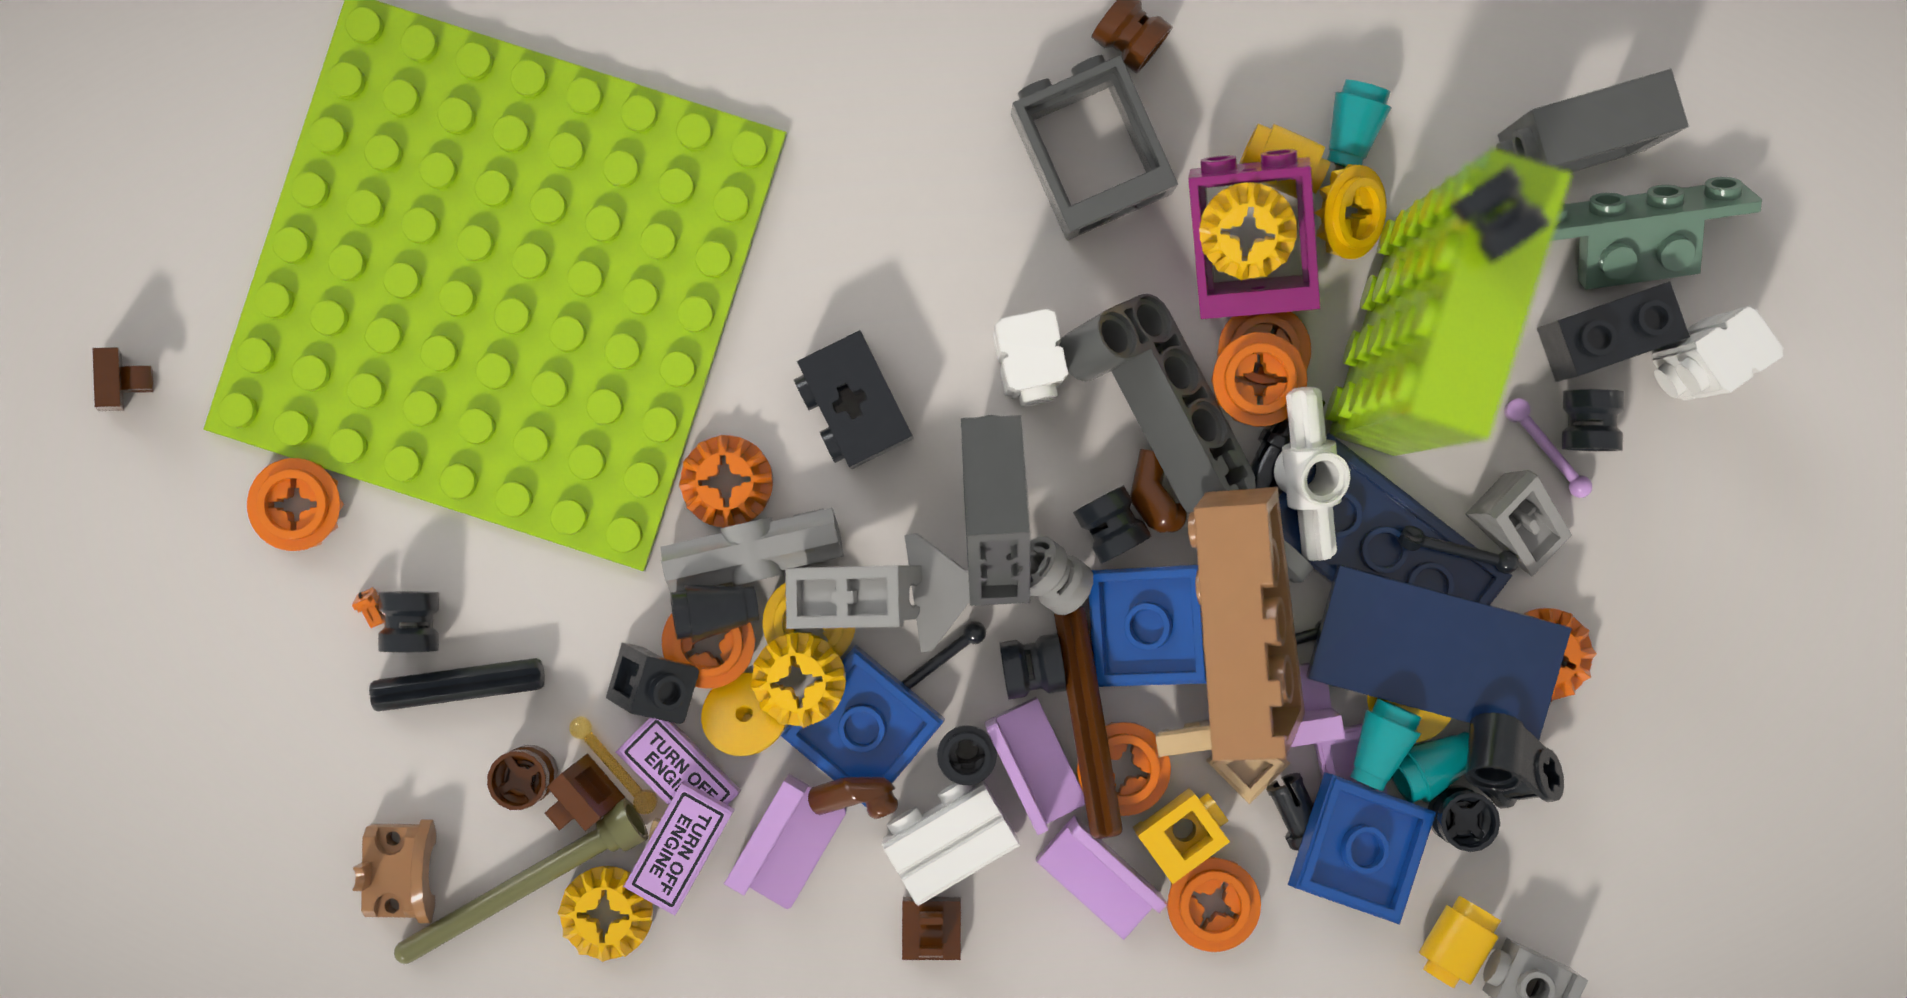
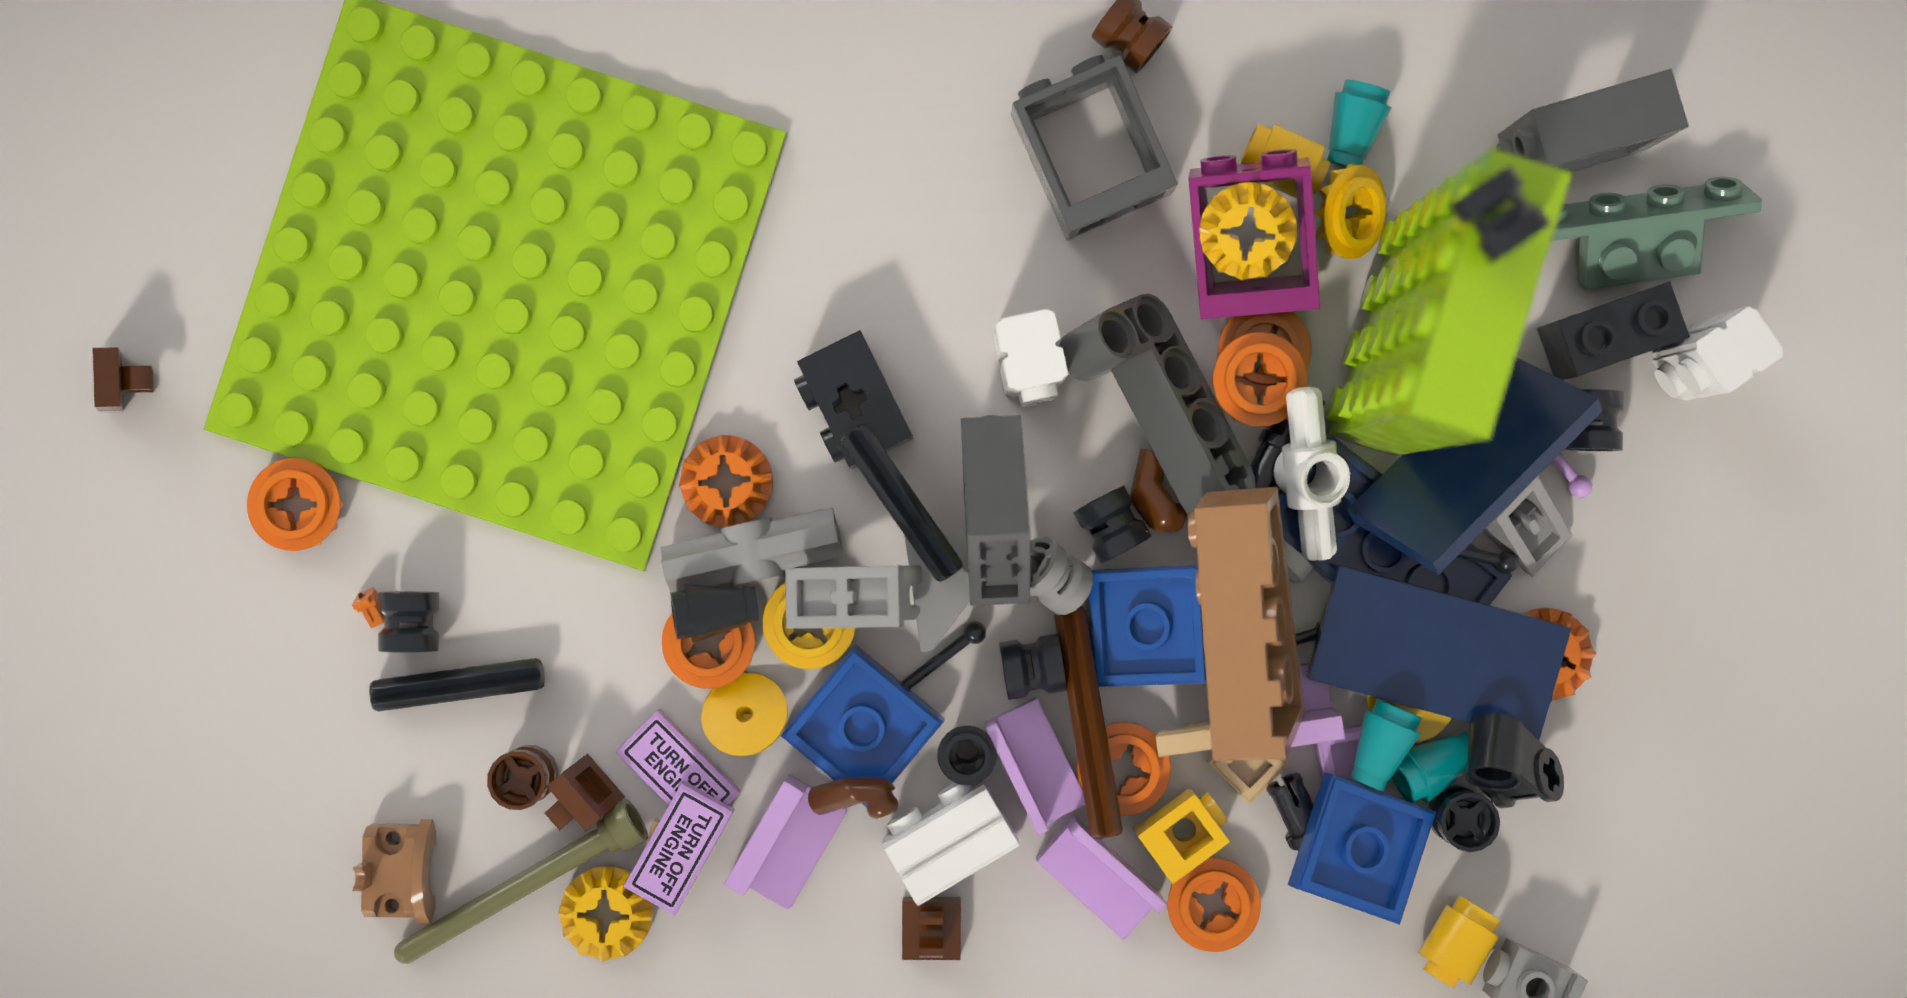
clear yellow hinge [569,716,658,814] -> none
black bracket [606,642,699,724] -> none
yellow gear [751,632,846,728] -> none
none -> black axle [841,424,963,582]
none -> dark blue tile [1347,356,1602,575]

